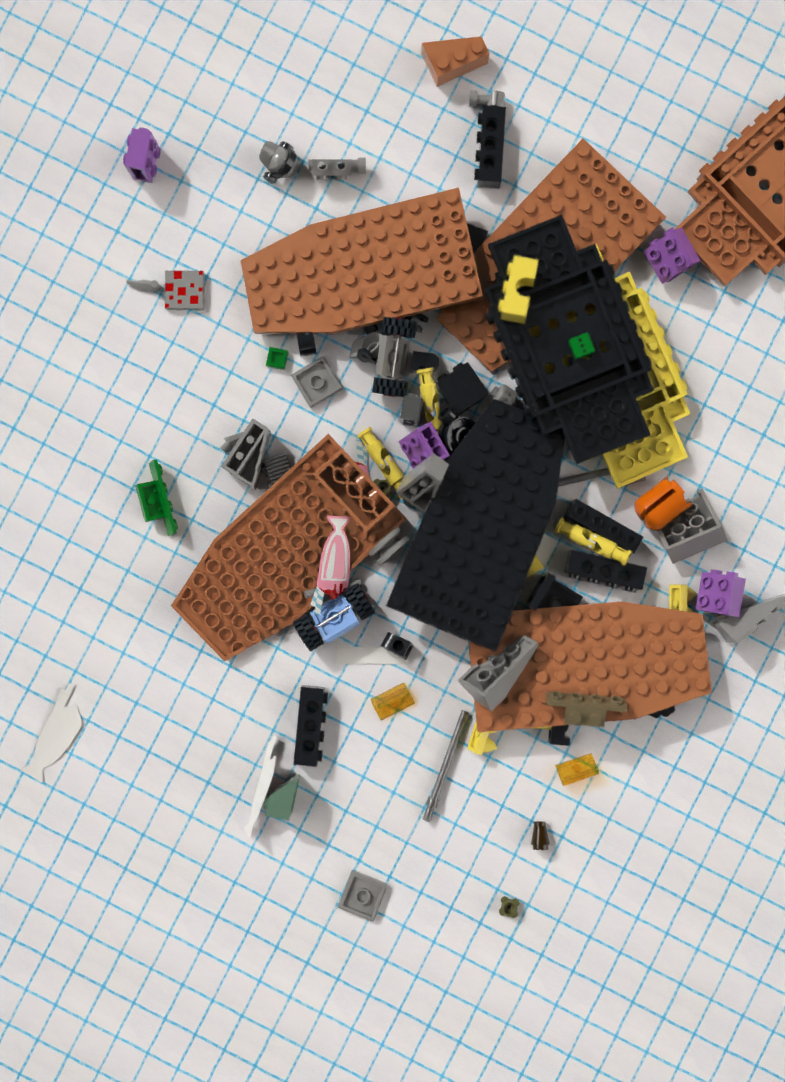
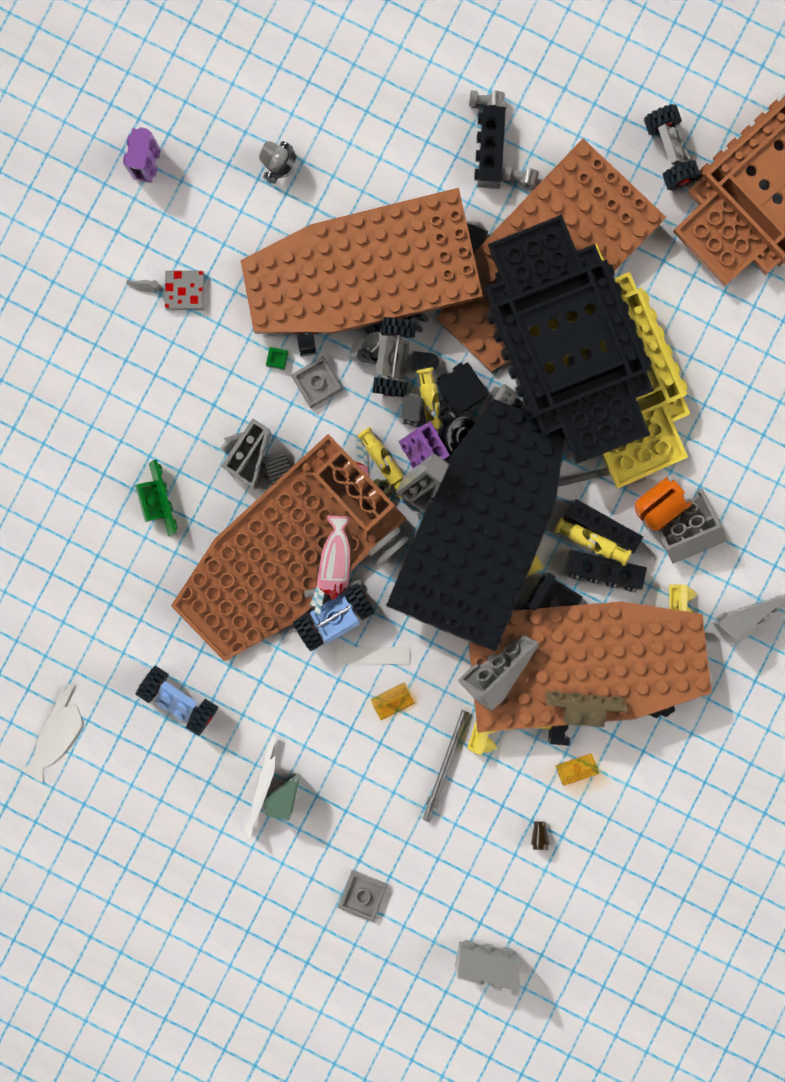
black brick [293,685,328,767] -> none
light grey brick [308,158,366,180] -> none
black leg [381,632,414,660] -> none
nougat wedge [421,36,490,87] -> none
light yellow arch [498,256,538,324] -> none
olive plate [499,896,520,918] -> none
green tile [568,332,595,359] -> none
medium lavender brick [644,227,701,284] -> none
medium lavender brick [696,569,746,617] -> none
none -> plate [135,665,218,736]
none -> light grey wedge [455,940,520,996]
none -> light grey leg [502,165,539,189]
none -> black plate [644,104,701,190]

